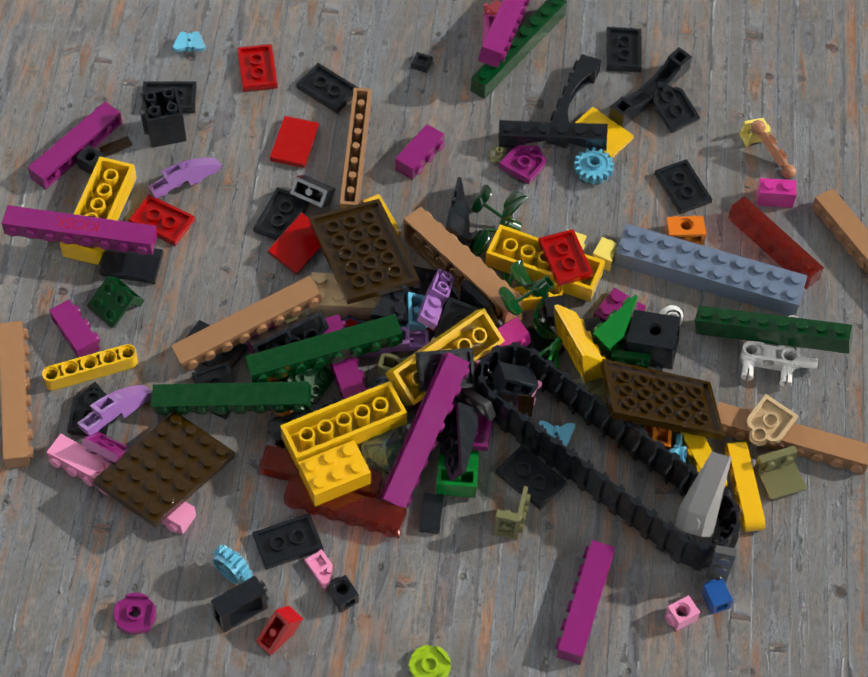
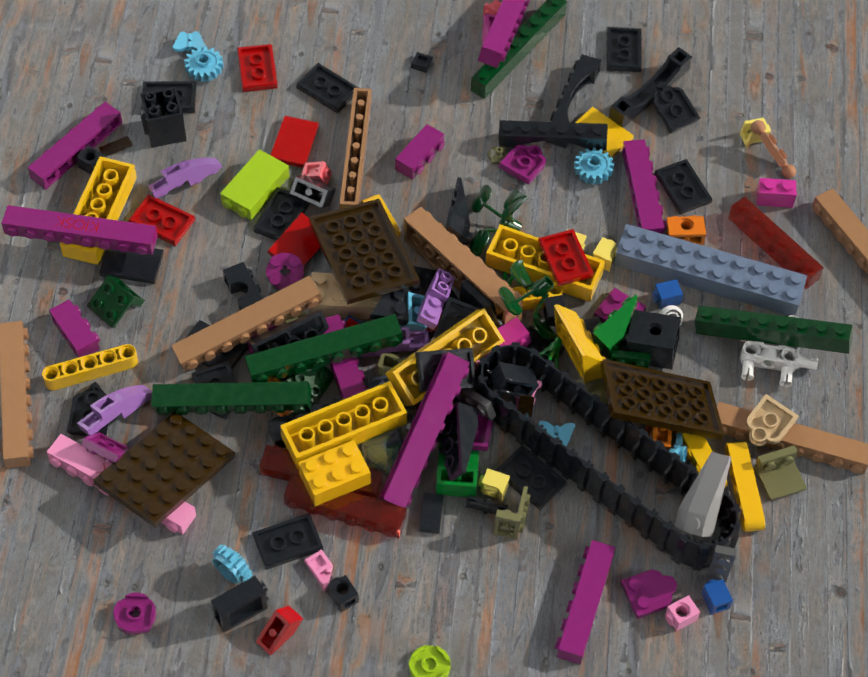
none -> medium azure gear [184,46,223,82]
none -> lime brick [220,149,289,221]
none -> black arch [223,262,266,311]
none -> magenta plate [266,253,304,290]
none -> coral bracket [301,161,332,185]
none -> black pin [466,495,508,514]
none -> light yellow window [478,468,510,504]
none -> magenta plate [620,570,677,619]
none -> magenta brick [622,139,666,234]
none -> blue brick [652,279,683,310]

